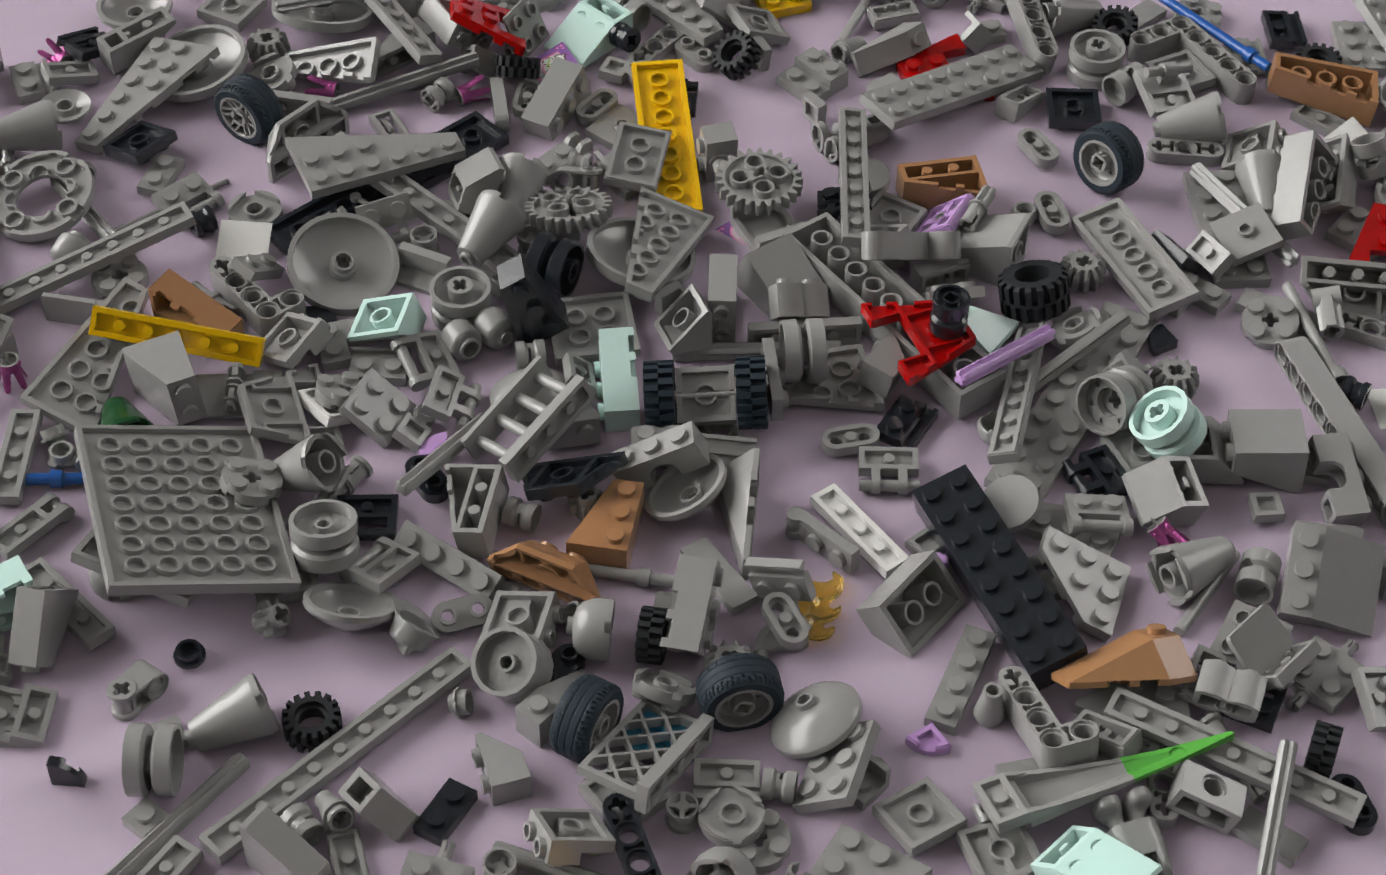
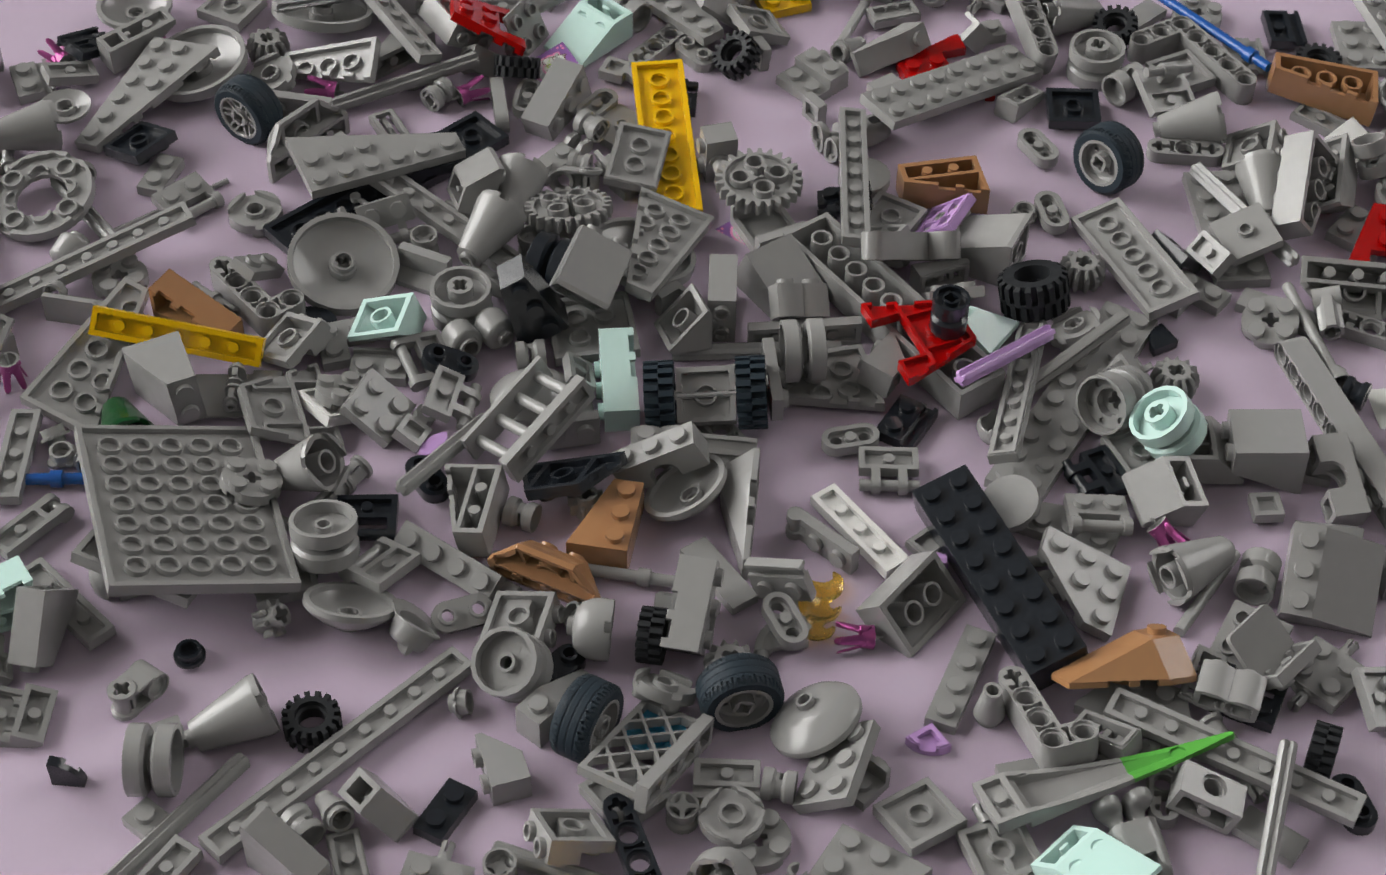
black wheel [190,205,218,238] -> none
white sticker [215,220,273,259] -> none
black wheel [609,22,641,53] -> none
light grey axle [959,184,996,232] -> none
none -> light grey hinge [42,280,68,295]
none -> black plate [421,343,479,382]
none -> light grey slope [549,224,633,314]
none -> light grey wheel [573,108,610,143]
none -> flat silver piece [834,622,883,654]

